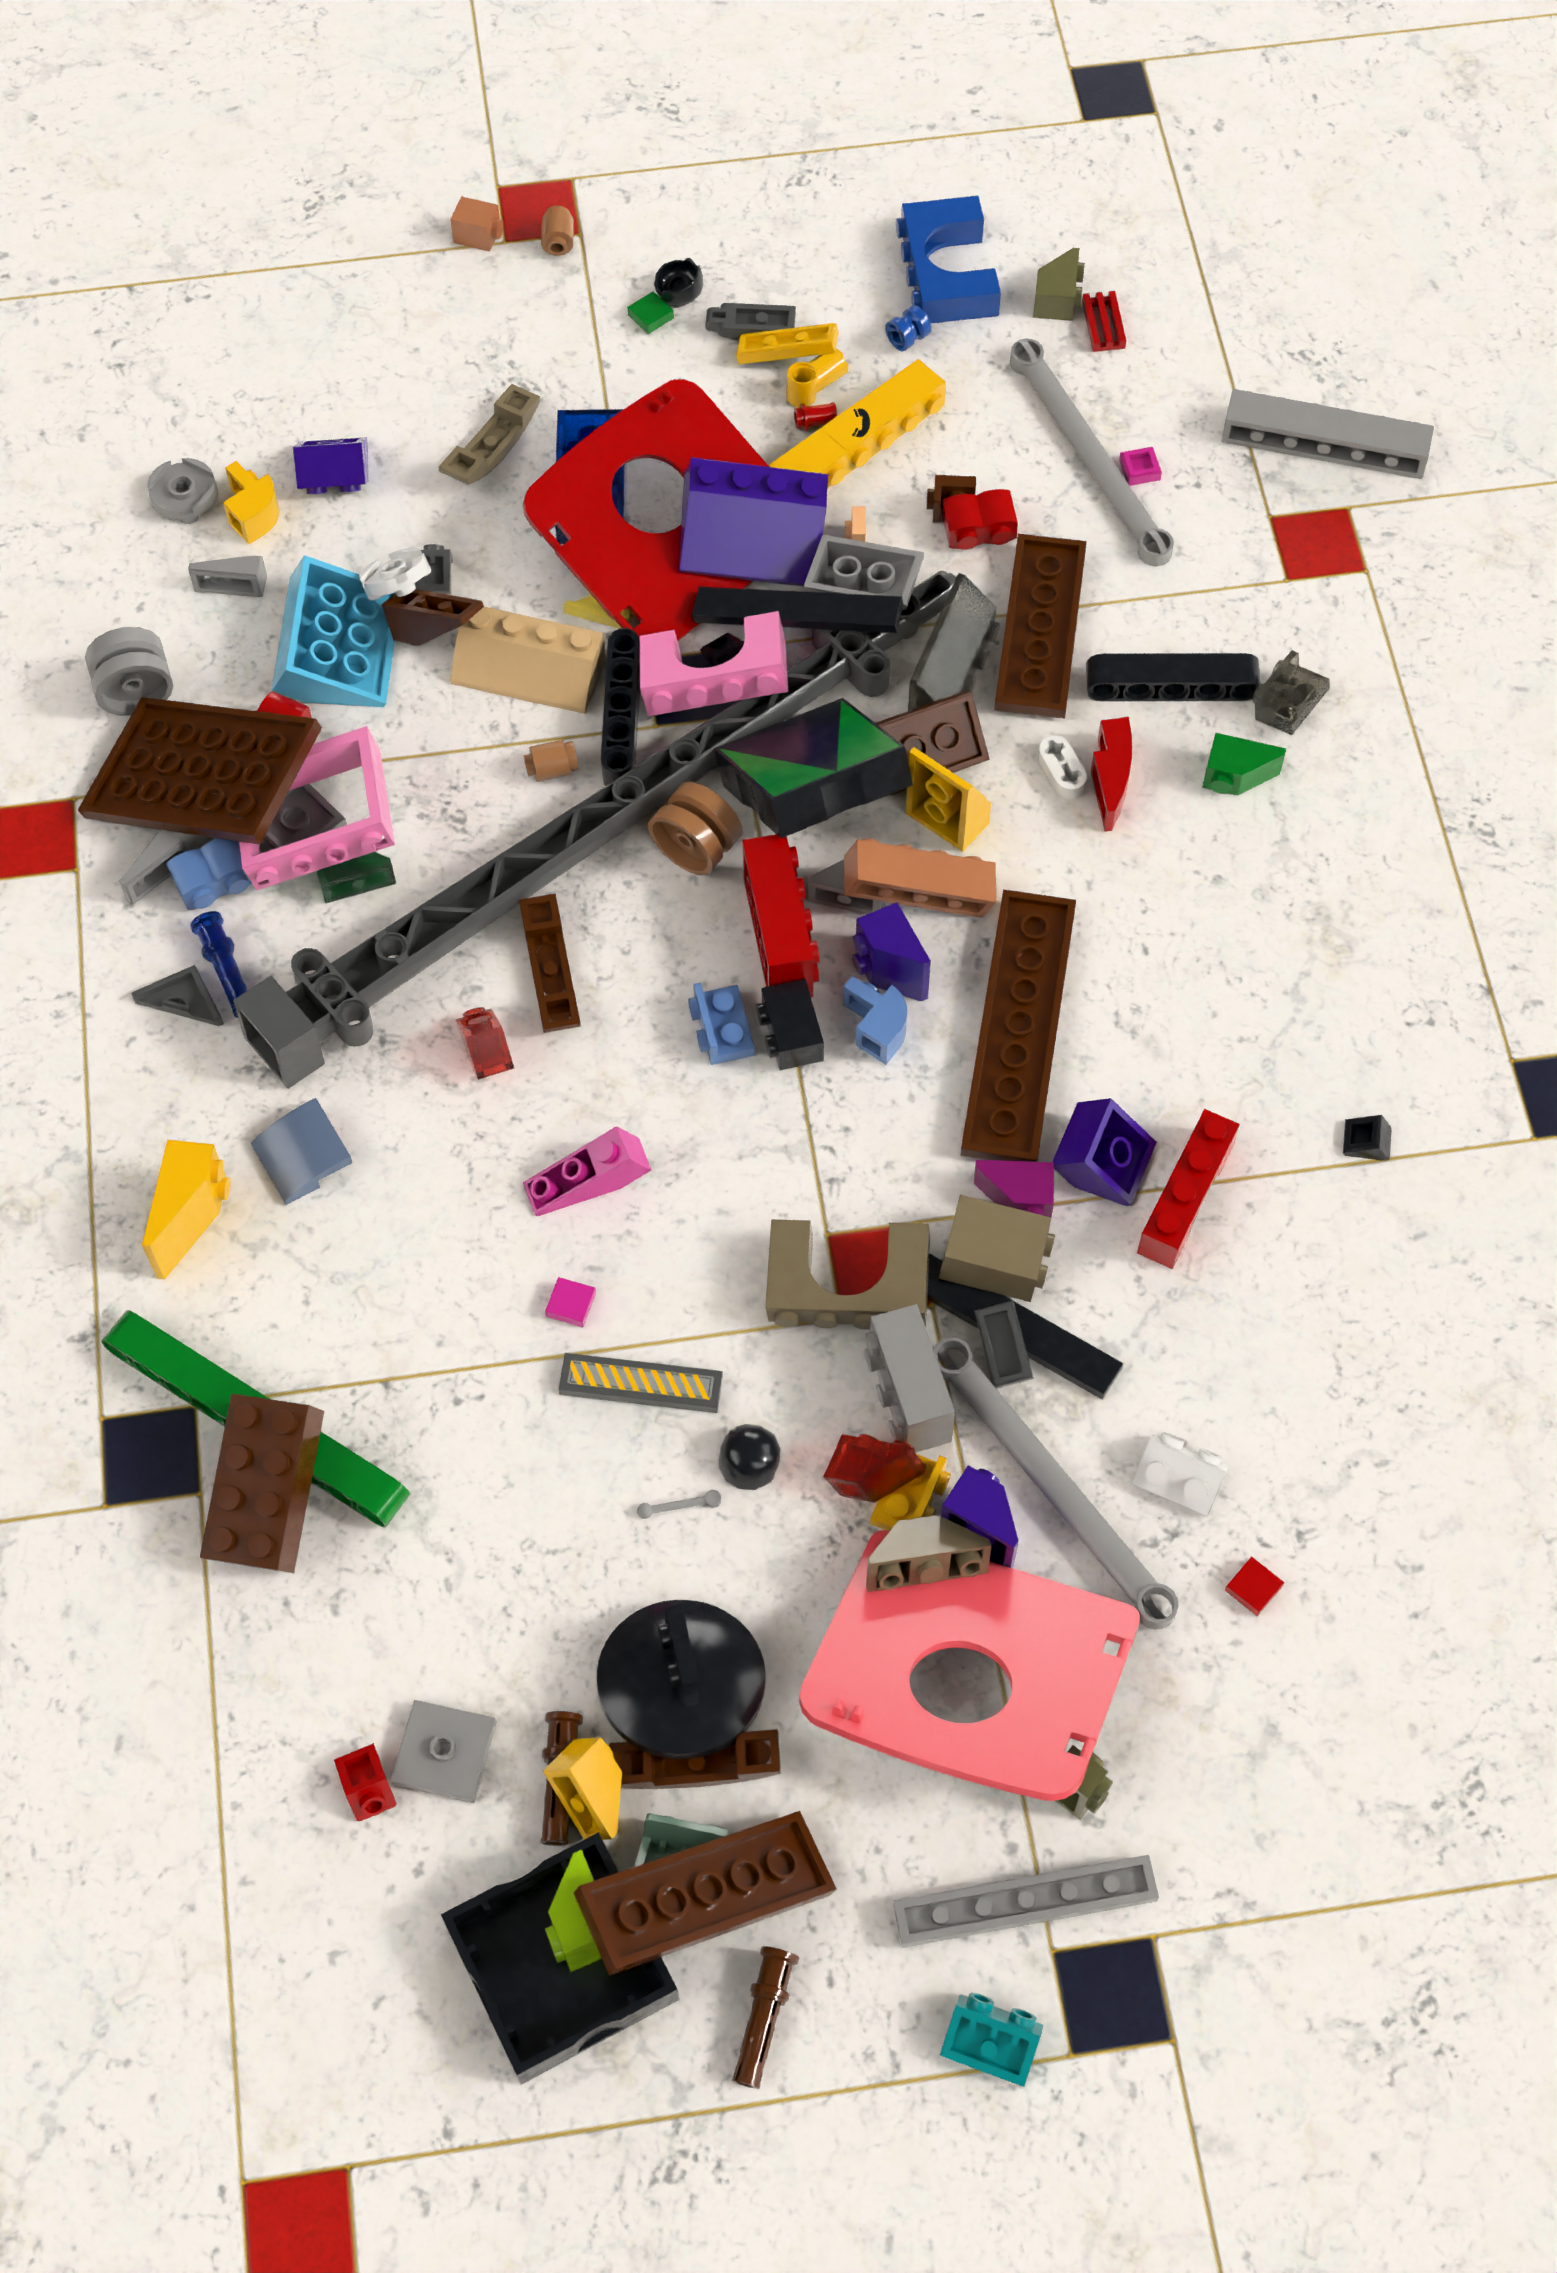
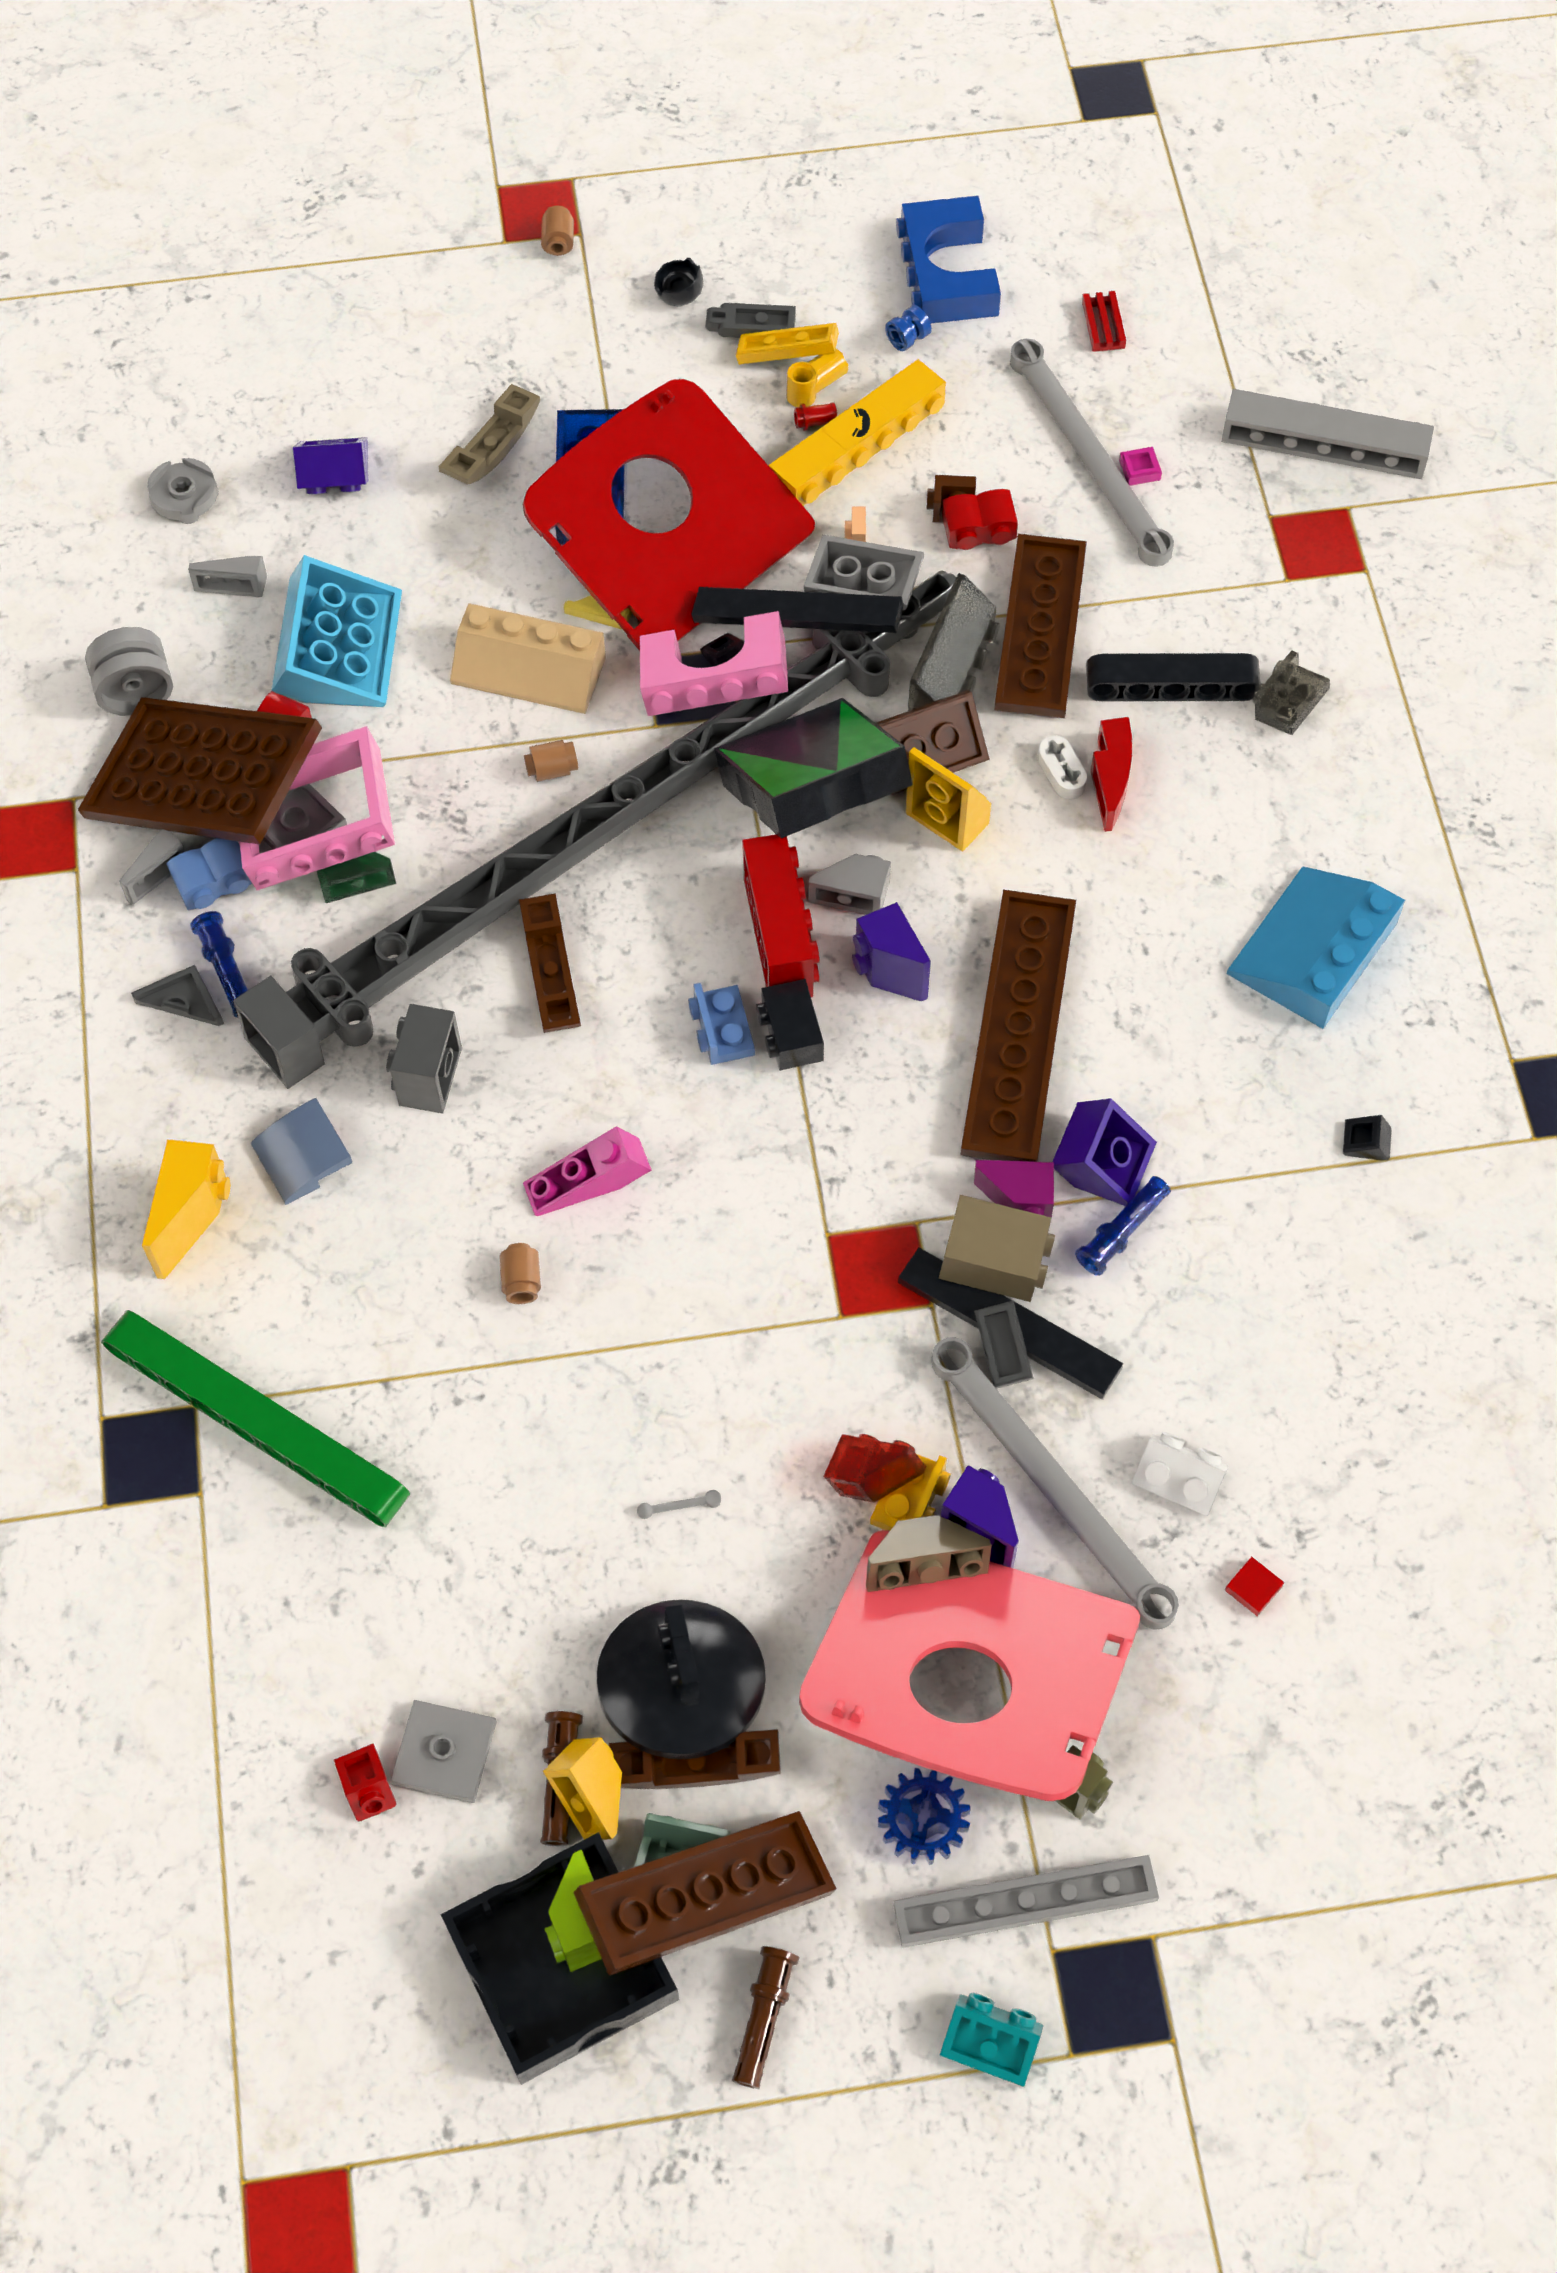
reddish brown brick [200,1394,325,1573] -> none
yellow brick [223,461,279,544] -> none
white plate [359,548,431,600] -> none
reddish brown slope [381,589,484,646] -> none
dark grey bracket [415,544,453,594] -> none
nougat brick [450,196,503,251] -> none
clear red slope [455,1007,514,1080] -> none
dark pink tile [545,1277,596,1328] -> none
tile [558,1353,723,1413] -> none
black beam [601,628,640,786] -> none
green tile [627,291,674,334] -> none
medium nougat wheel [648,782,743,876] -> none
dark purple slope [679,457,828,587] -> none
black hair [718,1424,781,1490] -> none
dark tan arch [765,1219,930,1330] -> none
medium blue brick [843,976,907,1065] -> none
nougat brick [844,838,997,918] -> none
light grey brick [864,1304,955,1453] -> none
olive slope [1033,248,1085,321] -> none
red arch [1137,1109,1240,1269] -> none
green slope [1202,733,1287,796] -> none
none -> dark grey brick [386,1004,462,1114]
none -> medium nougat brick [499,1243,541,1304]
none -> clear blue gear [877,1768,971,1865]
none -> clear blue pin [1075,1176,1171,1276]
none -> dark azure slope [1226,866,1405,1029]

